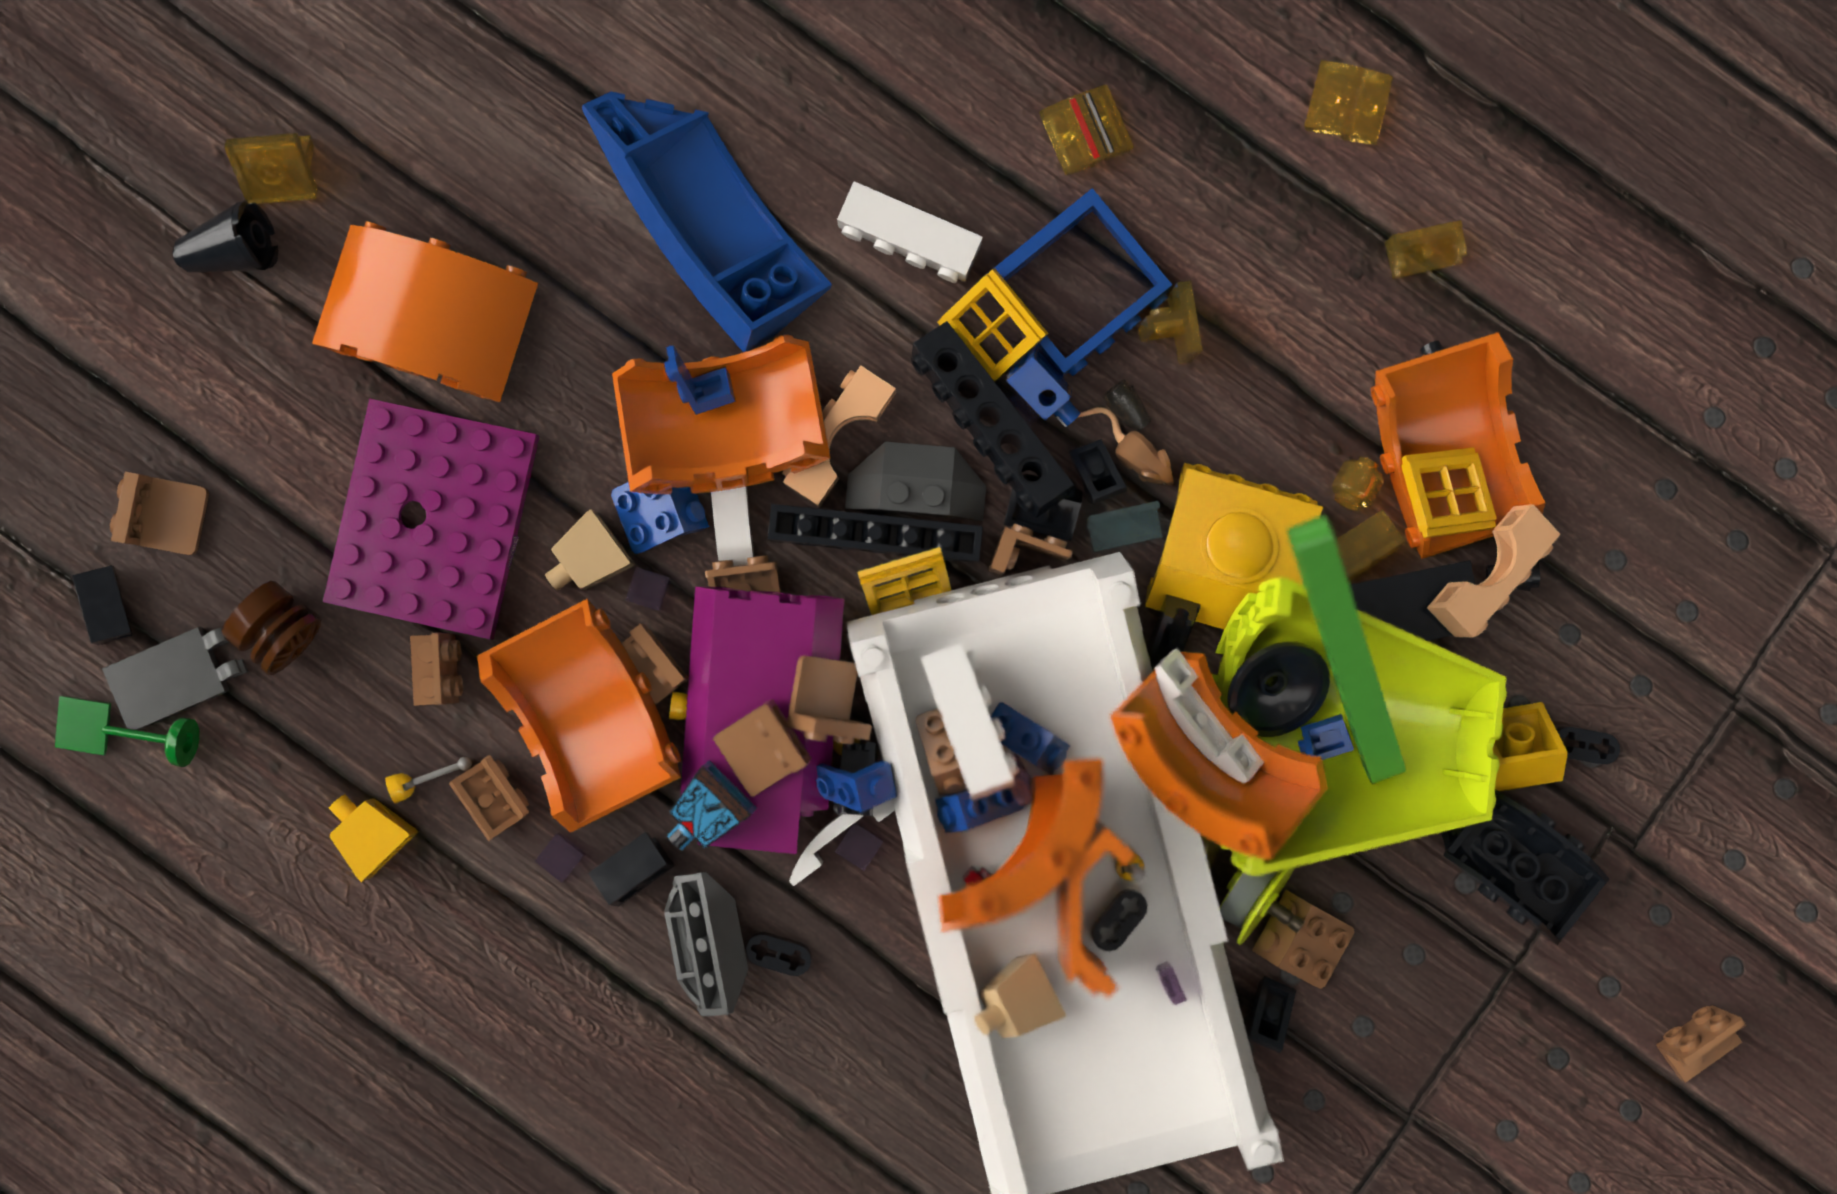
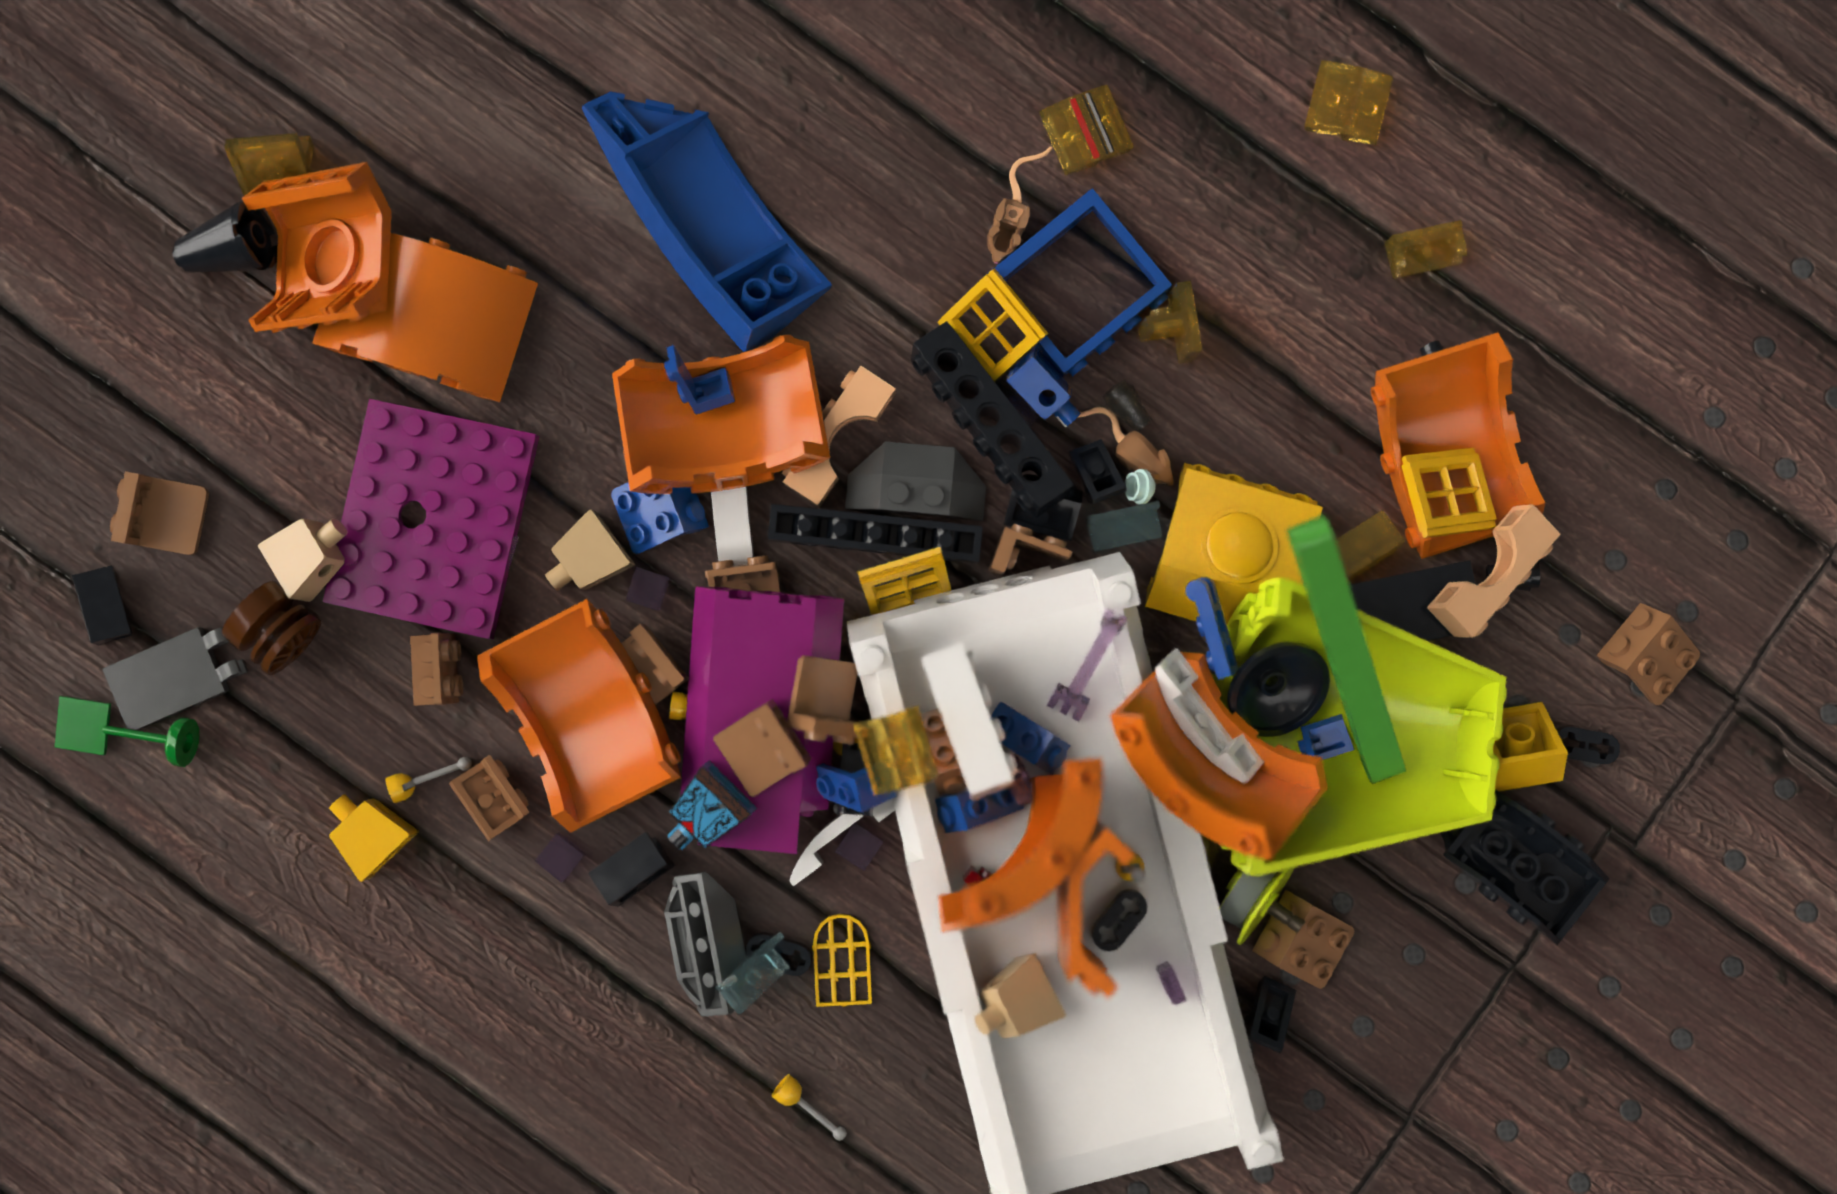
white brick [837,181,983,283] -> none
black hinge [1147,594,1200,672] -> none
clear yellow head [1331,457,1384,511] -> none
medium nougat bracket [1656,1005,1746,1083] -> none
none -> orange panel [242,162,392,333]
none -> tan torso [258,518,347,602]
none -> clear light blue panel [716,932,790,1015]
none -> hinge [771,1074,847,1141]
none -> yellow window [812,913,872,1007]
none -> clear yellow bracket [854,705,939,795]
none -> medium nougat animal [987,146,1053,264]
none -> clear purple hinge [1046,608,1127,722]
none -> light aqua plate [1125,469,1156,504]
none -> blue plate [1186,577,1239,679]
none -> medium nougat bracket [1596,603,1700,705]

